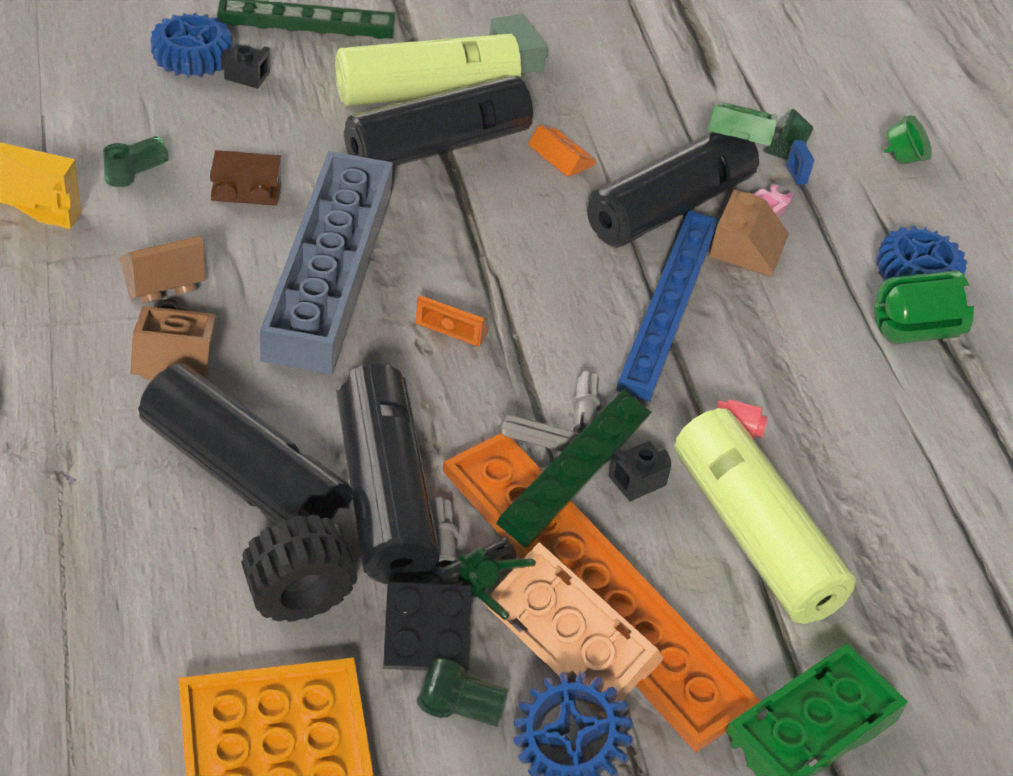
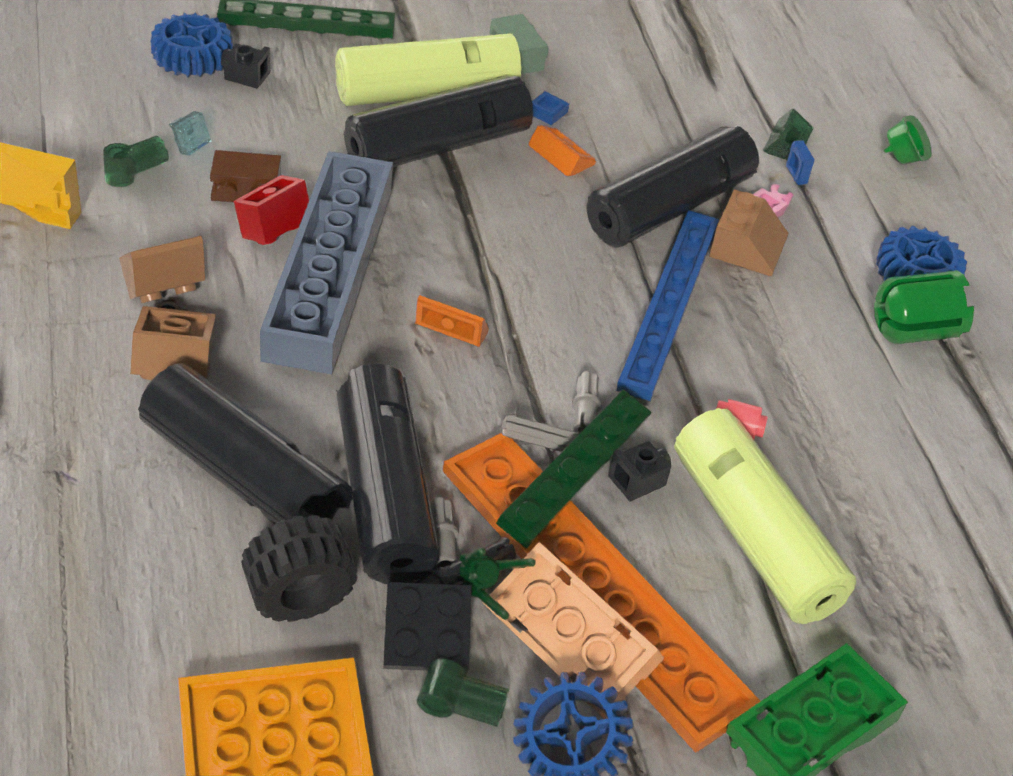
piece [708,101,778,146] -> none
none -> clear light blue tile [169,111,211,156]
none -> red brick [234,175,309,245]
none -> blue tile [532,91,569,125]

